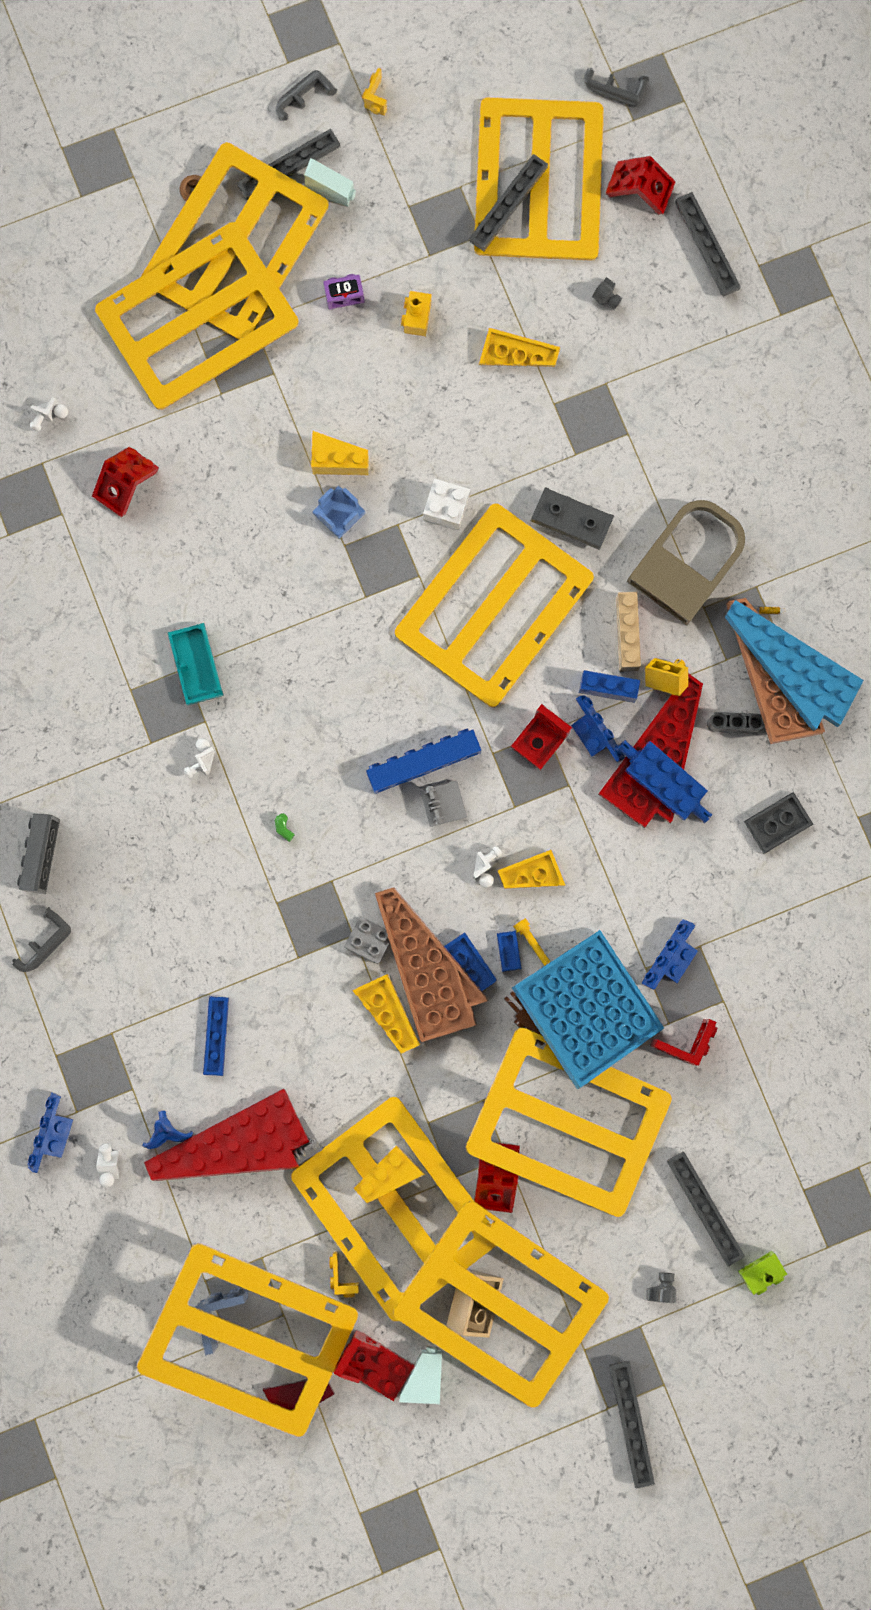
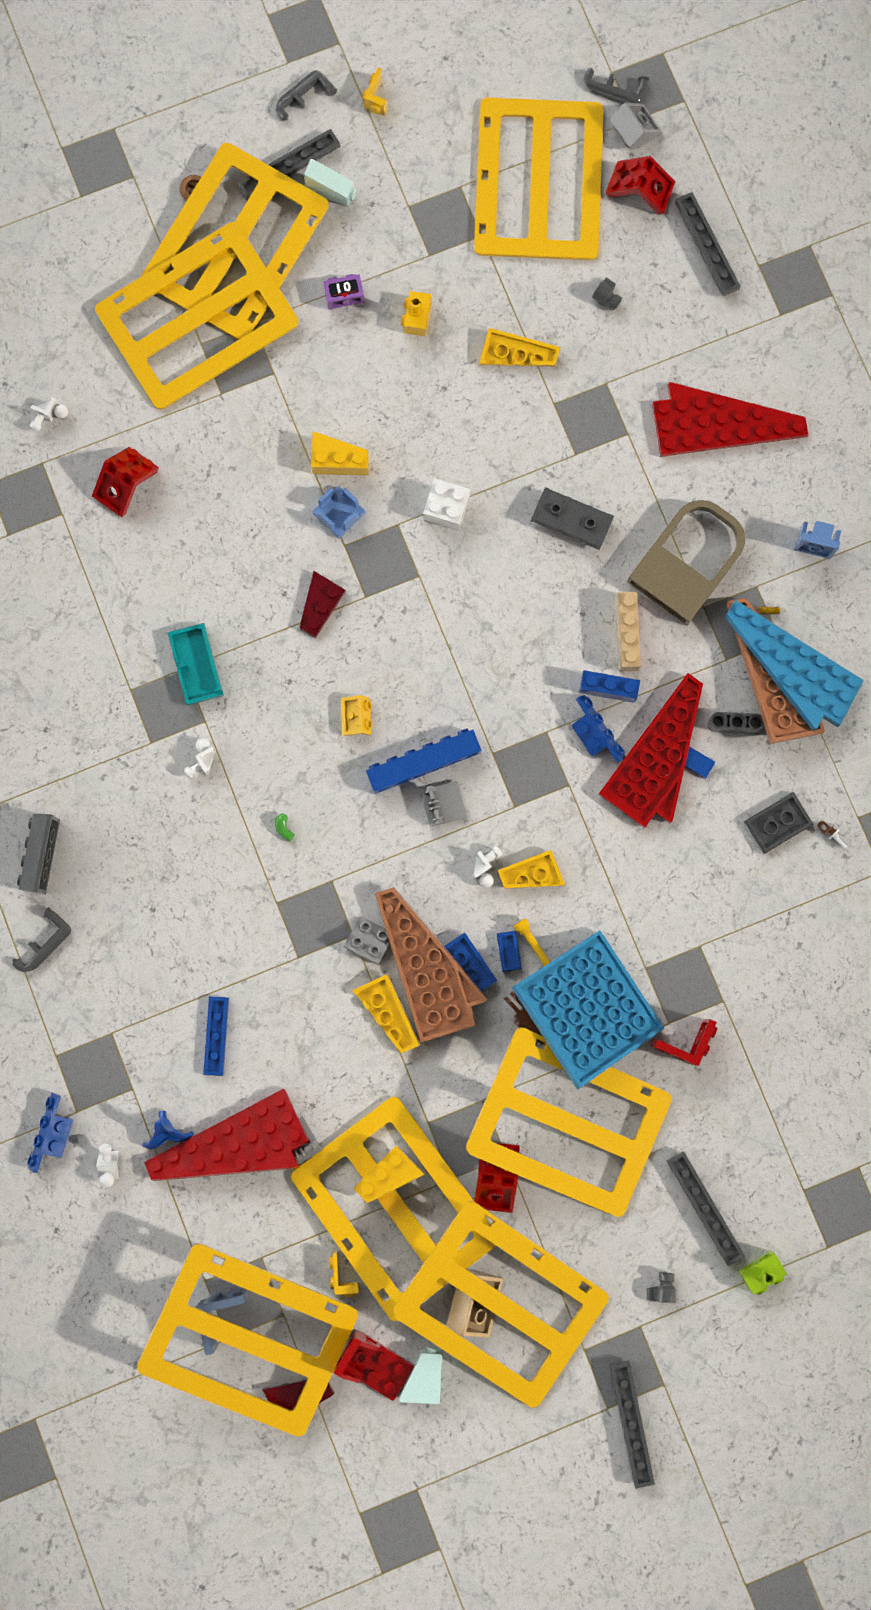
yellow door [395,504,594,707] -> none
dark grey plate [469,154,548,251] -> none
red bracket [511,704,572,771] -> none
blue plate [617,740,712,823] -> none
blue bracket [642,919,698,990] -> none
yellow brick [645,658,688,696] -> none
none -> dark red wing [300,571,346,638]
none -> yellow bracket [341,695,373,736]
none -> light grey slope [610,103,663,148]
none -> red wing [652,382,809,457]
none -> blue tile [685,746,715,779]
none -> medium blue panel [794,521,841,559]
none -> piece [817,821,849,849]

